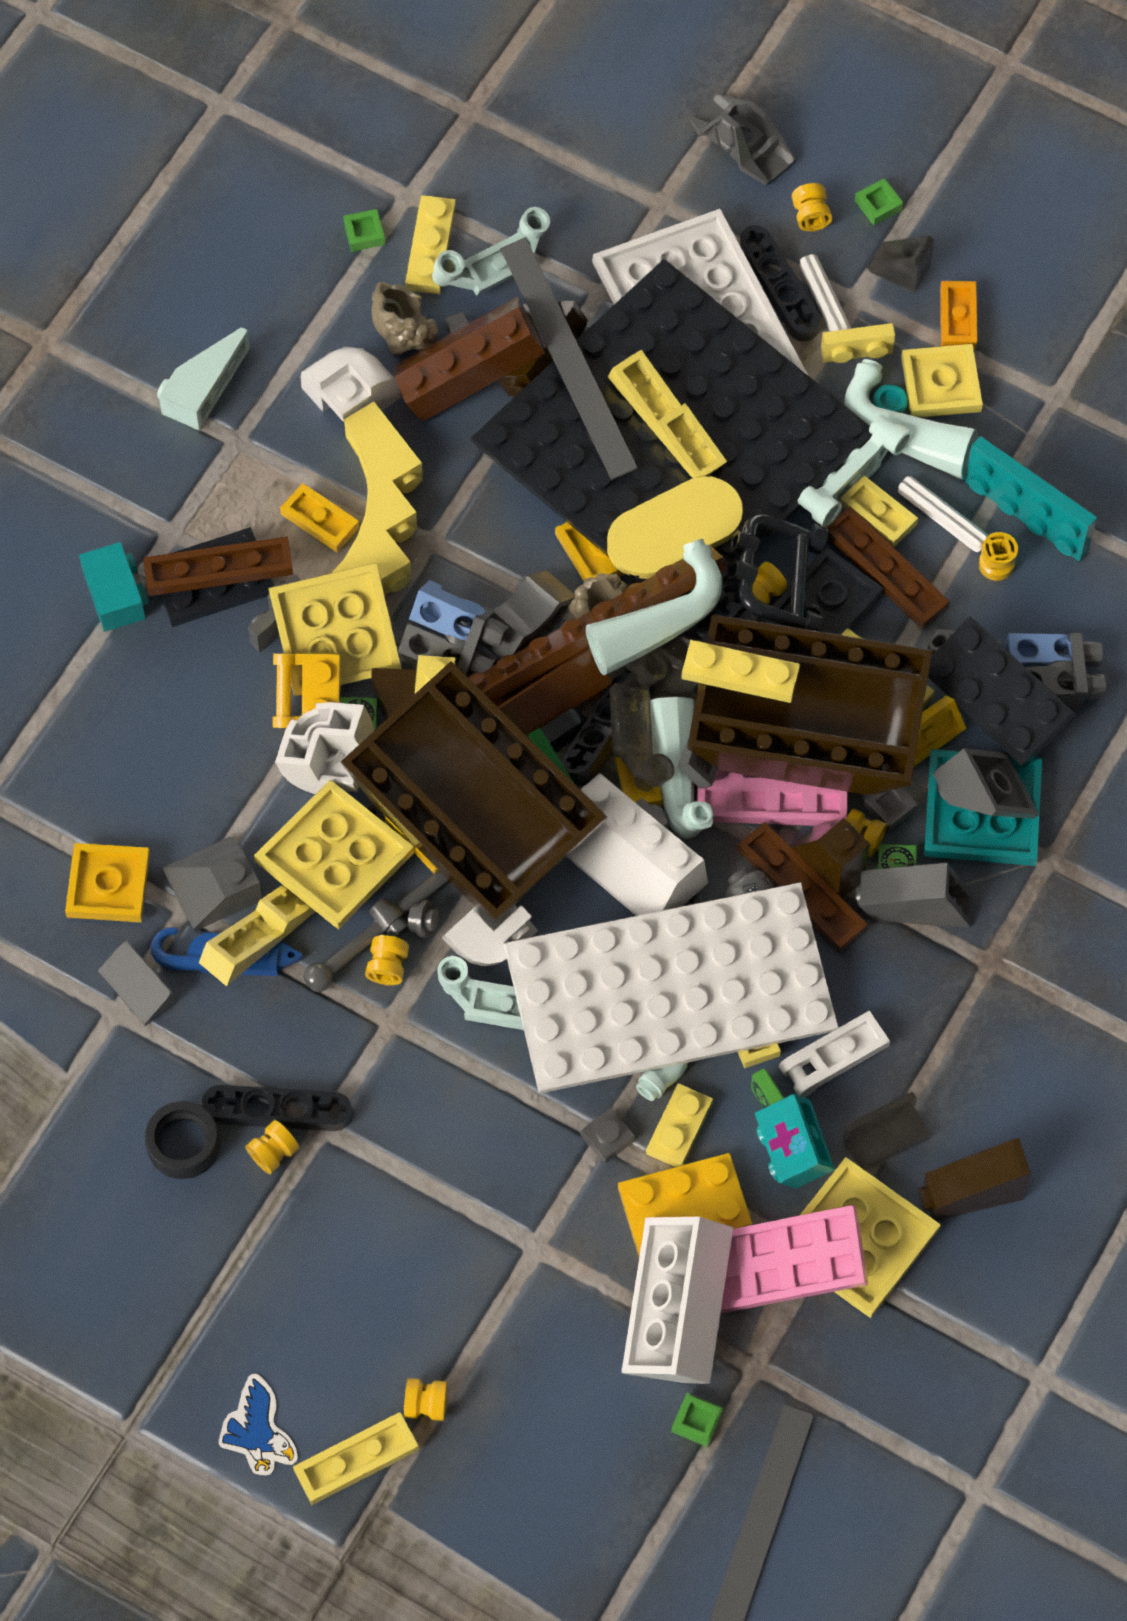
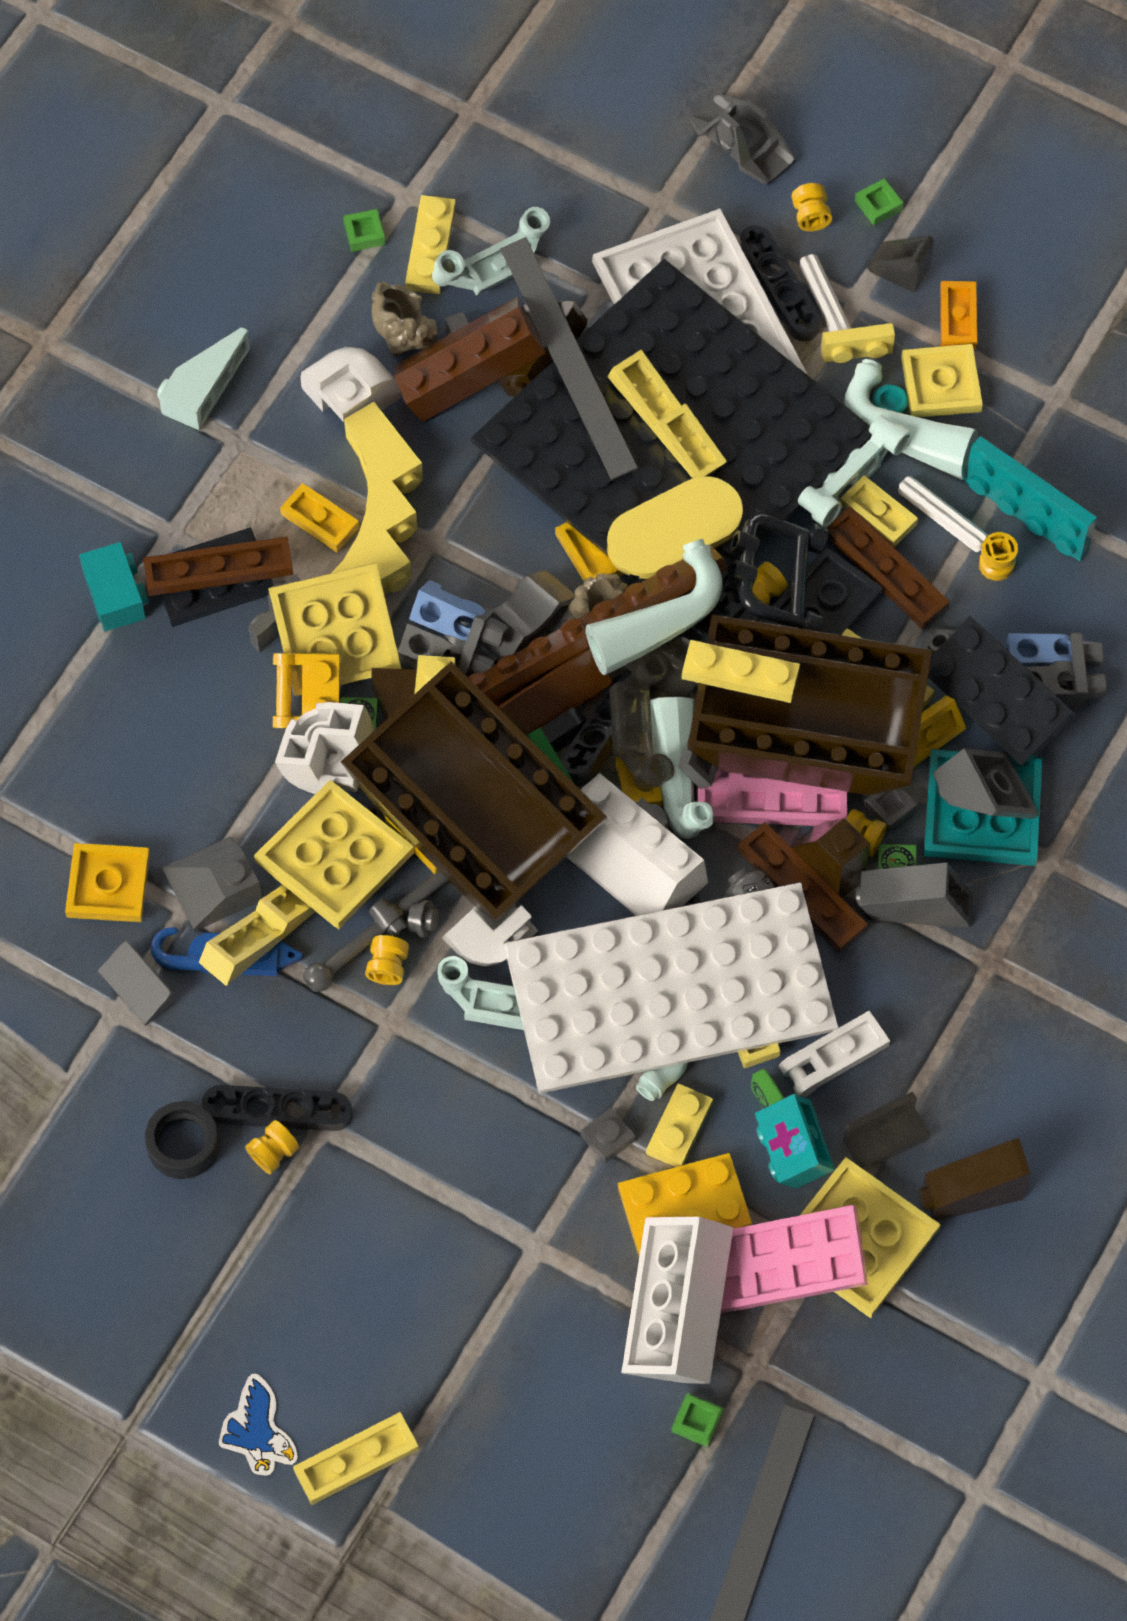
yellow wheel [404,1378,448,1421] -> none

